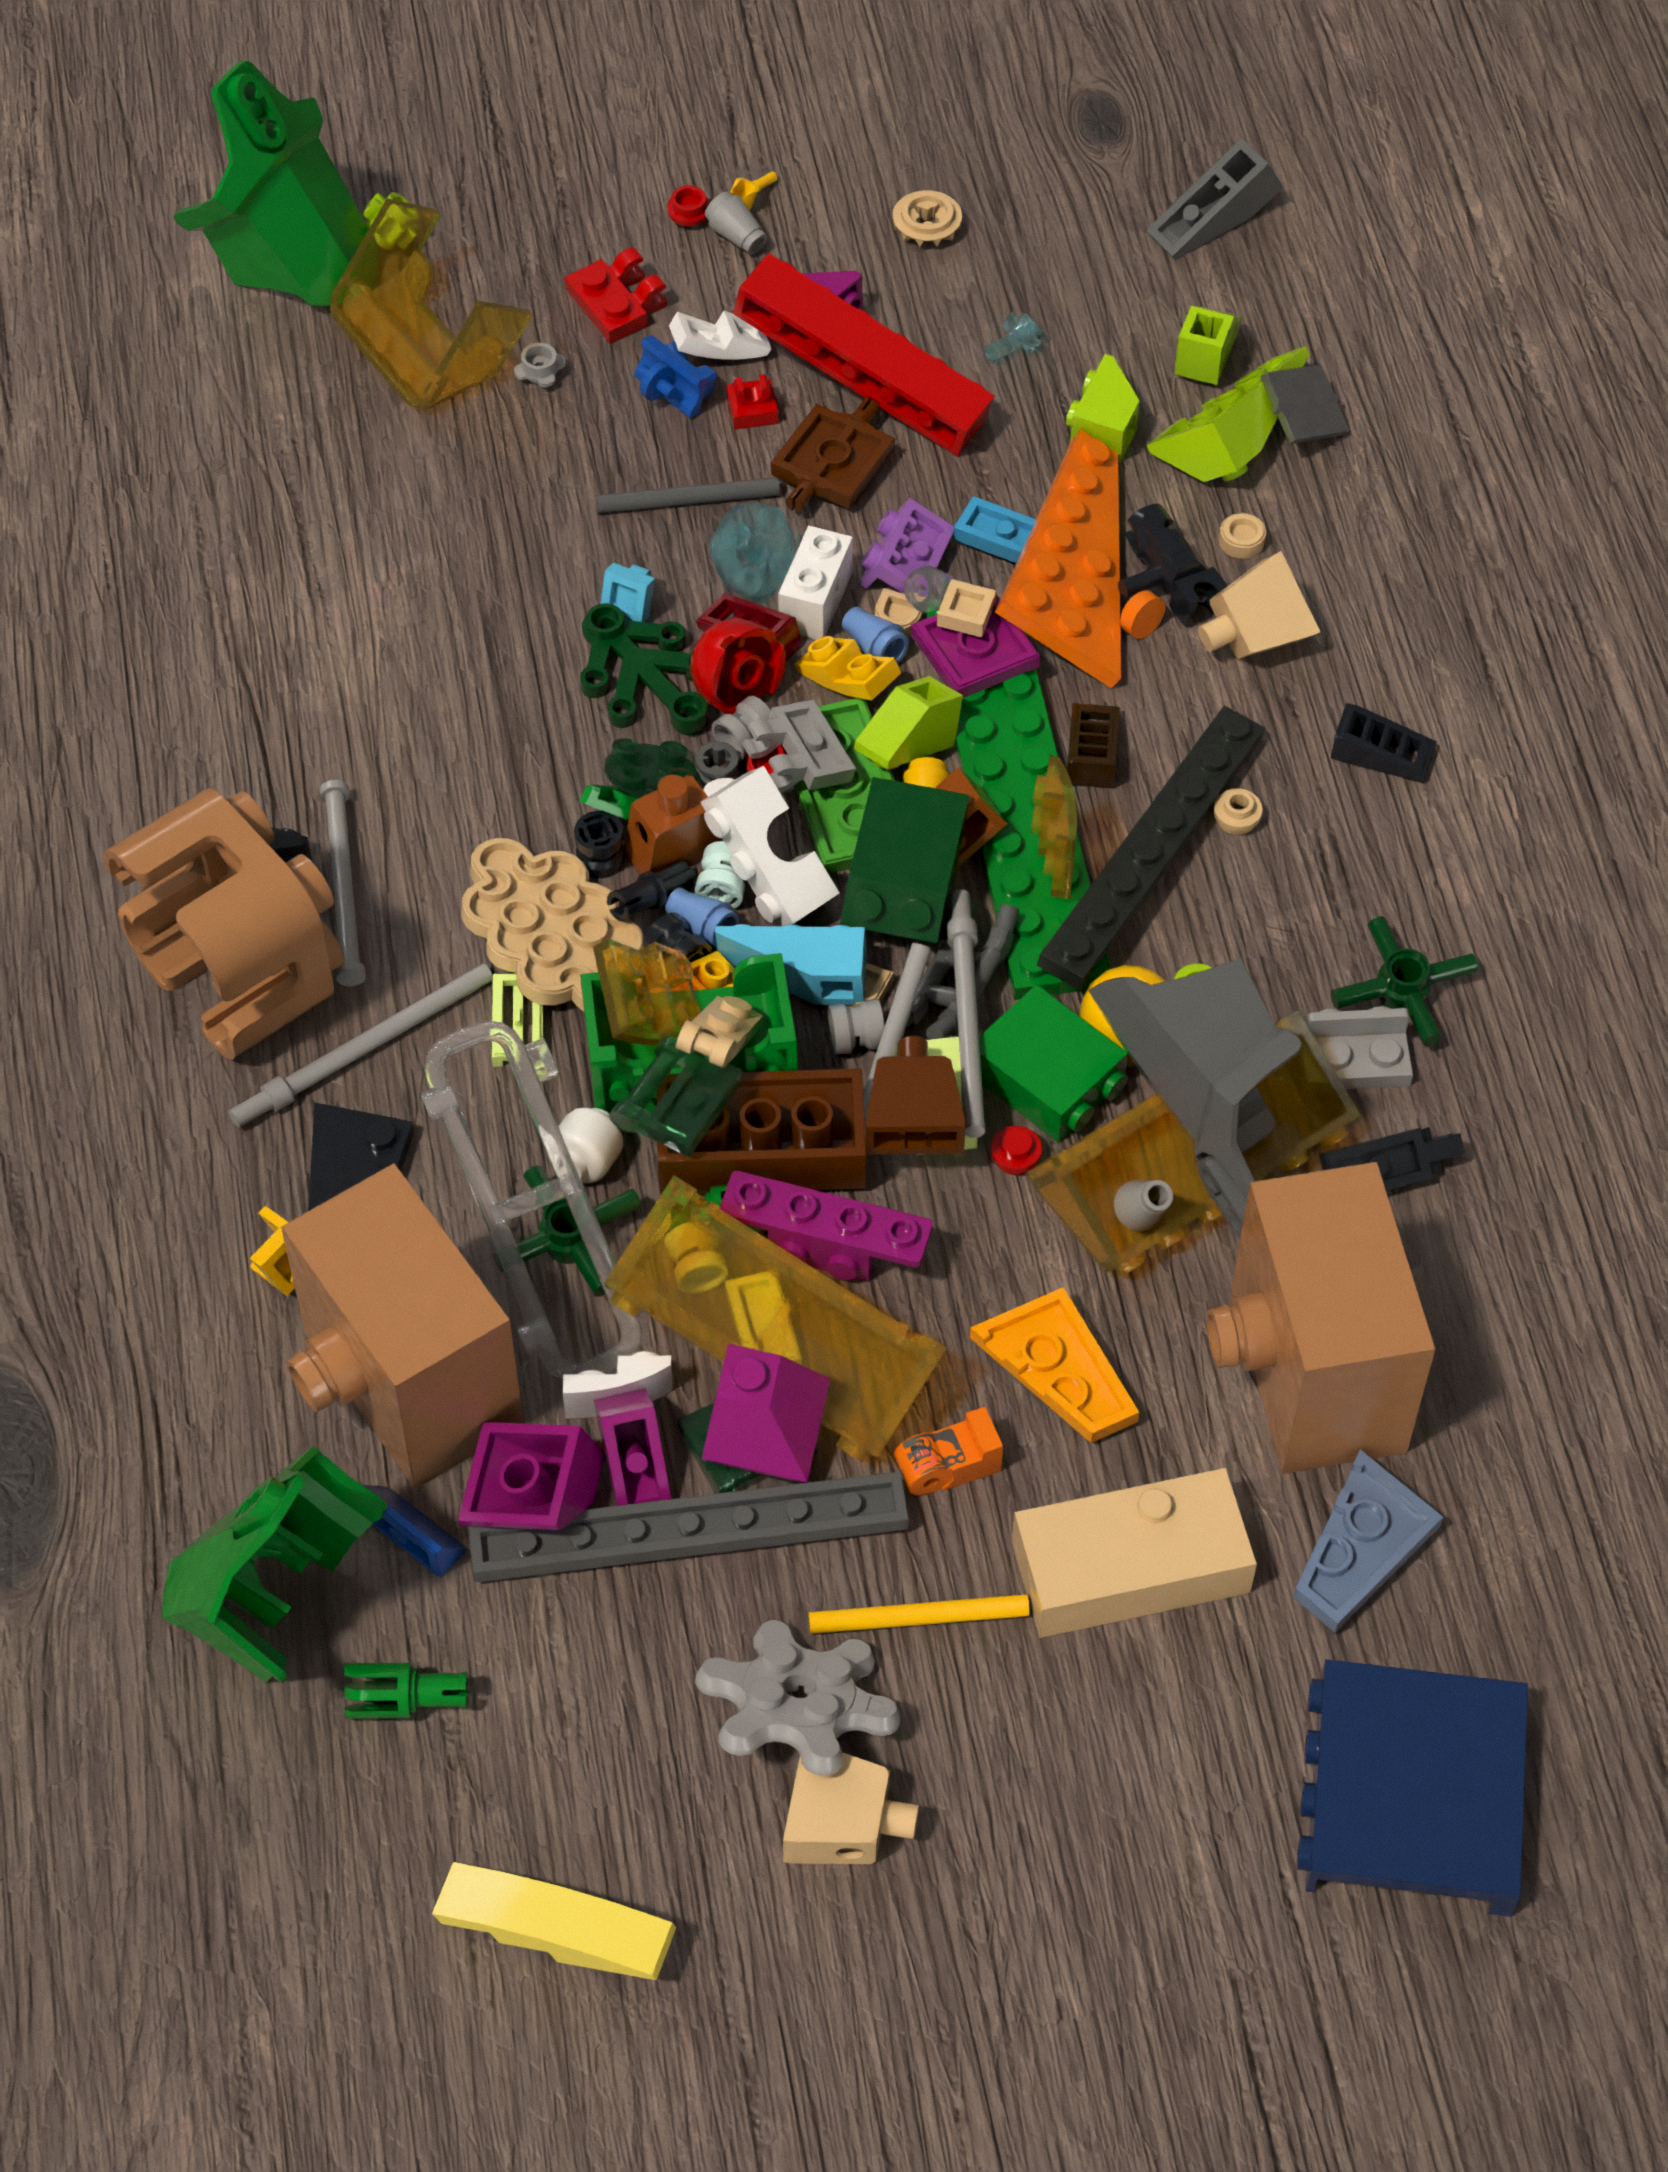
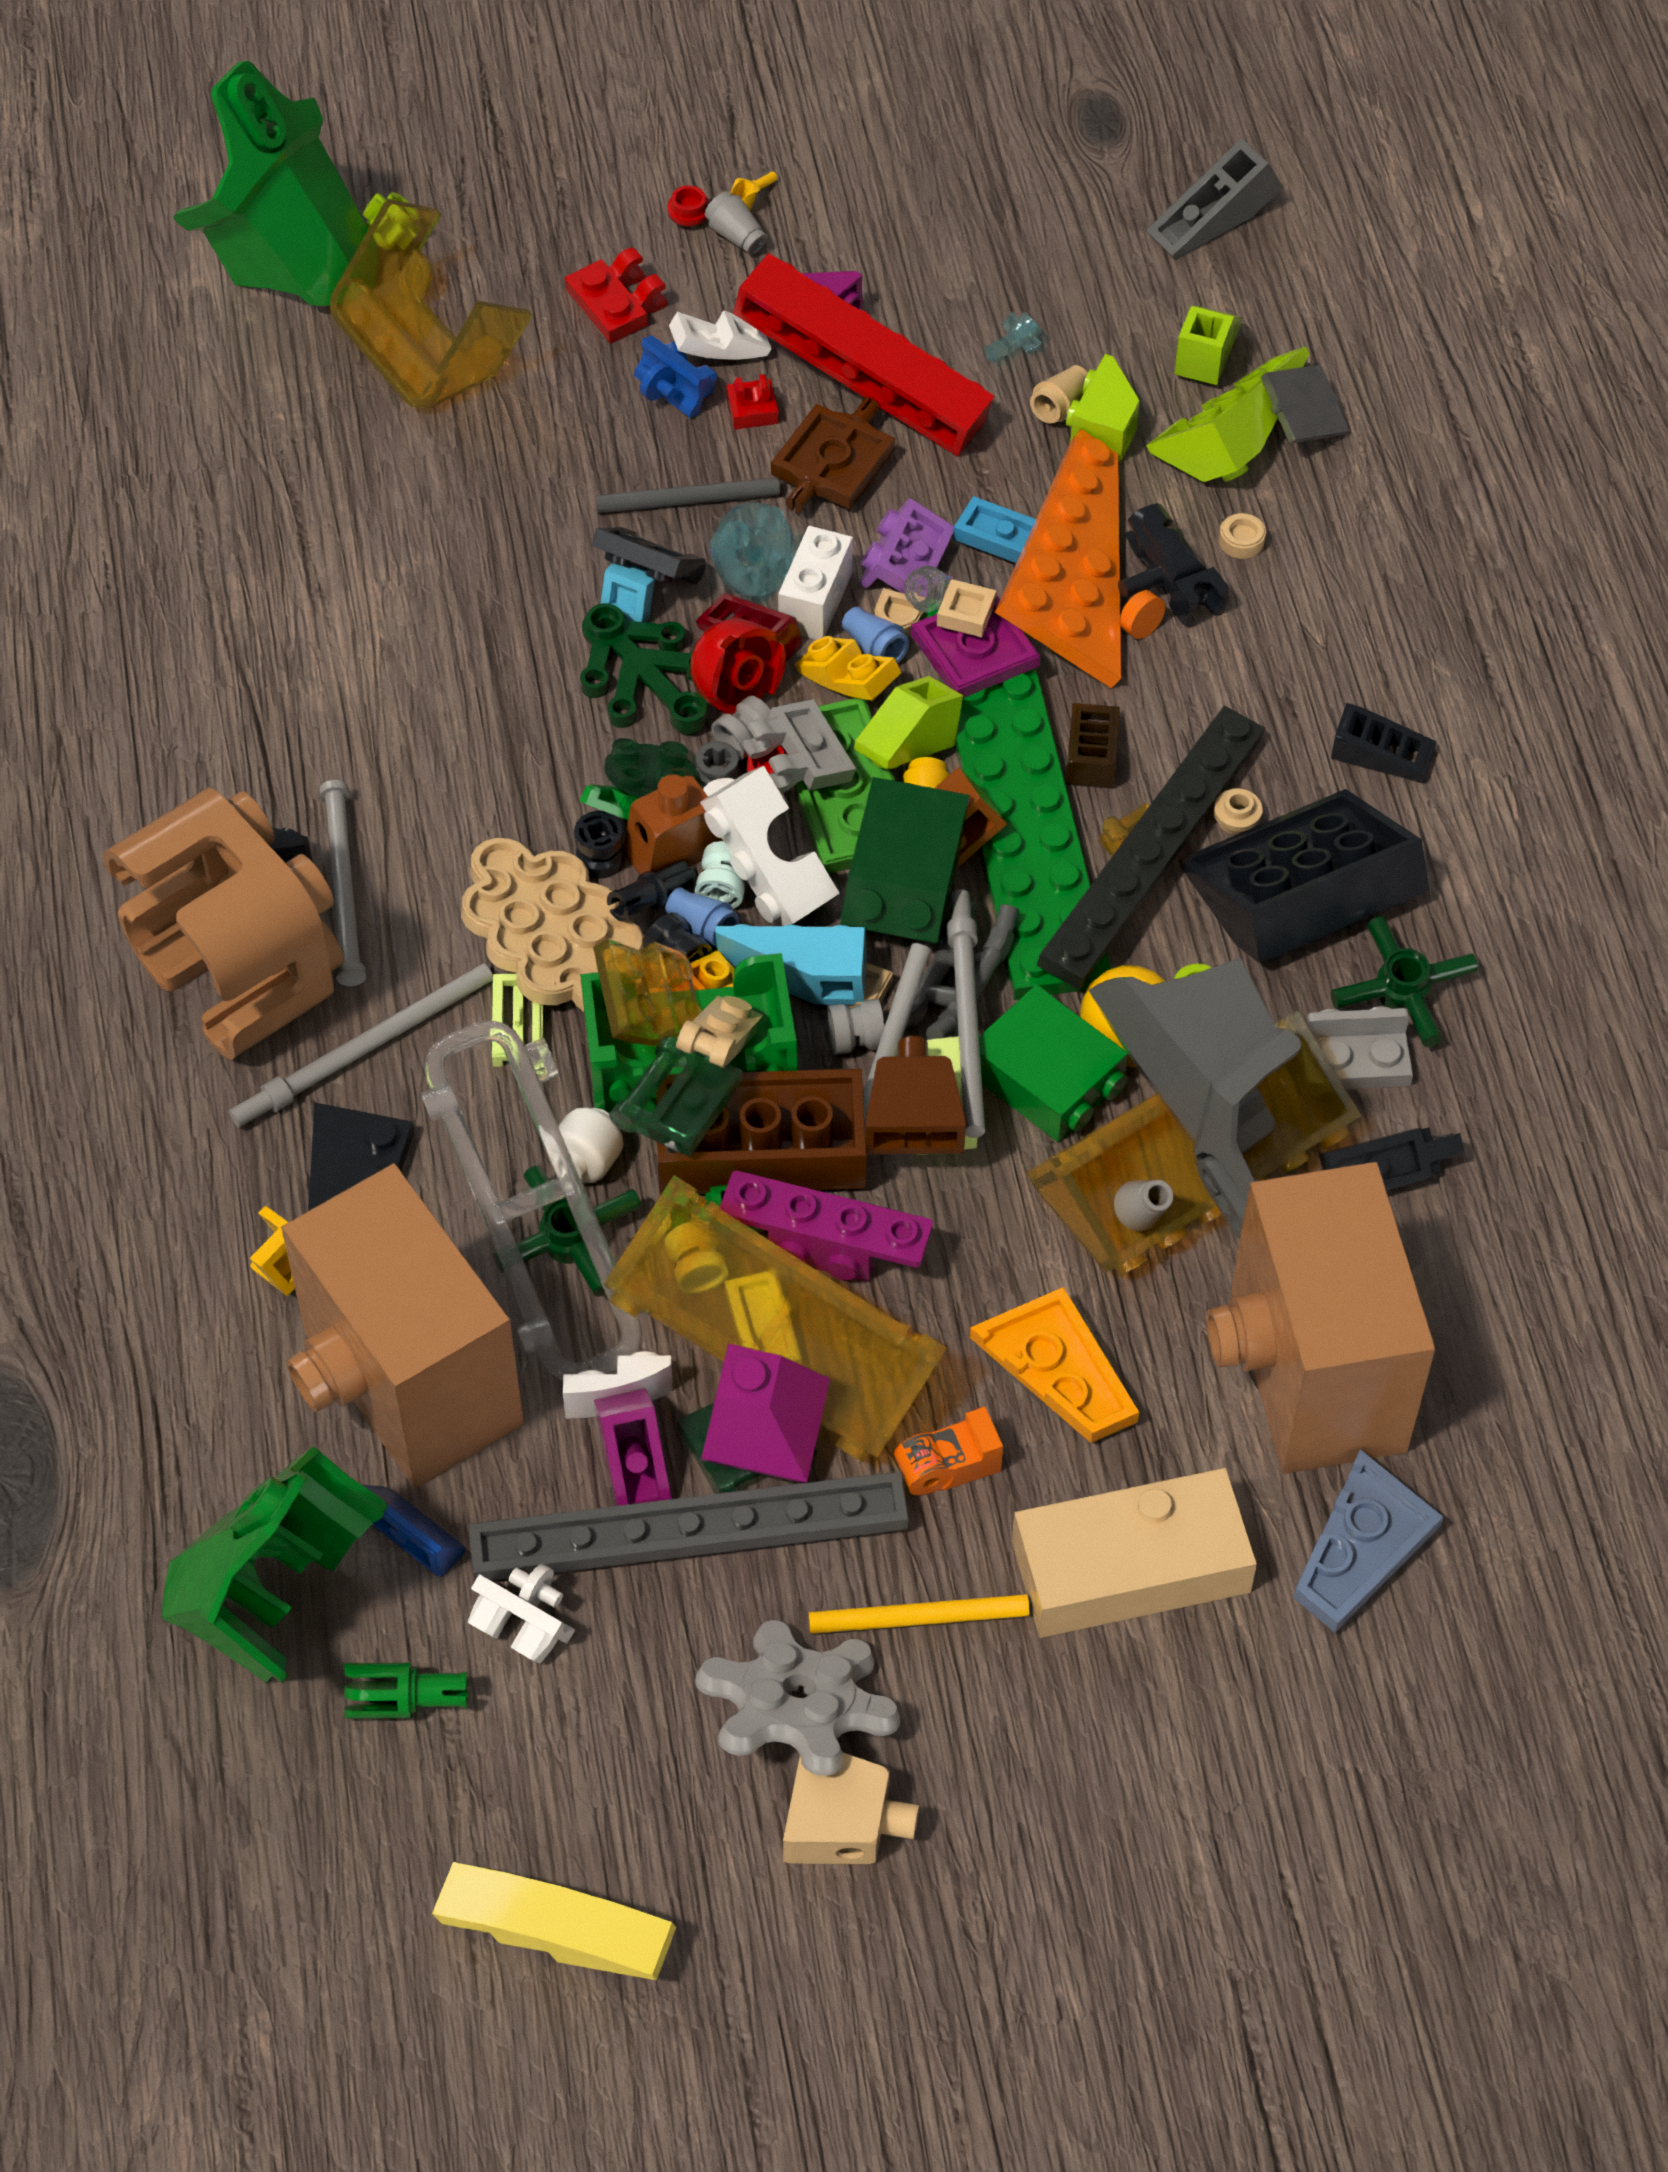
magenta slope [458,1422,605,1530] -> none
light grey plate [514,343,566,387] -> none
tan gear [893,190,962,247] -> none
red plate [991,1126,1042,1175] -> none
clear yellow slope [1031,756,1077,899] -> none
tan torso [1198,551,1320,659] -> none
dark blue panel [1297,1659,1528,1917] -> none
none -> white hips [468,1564,575,1664]
none -> black plate [591,527,706,585]
none -> tan cone [1030,365,1088,423]
none -> clear yellow hand [1099,803,1150,855]
none -> black slope [1179,789,1429,963]

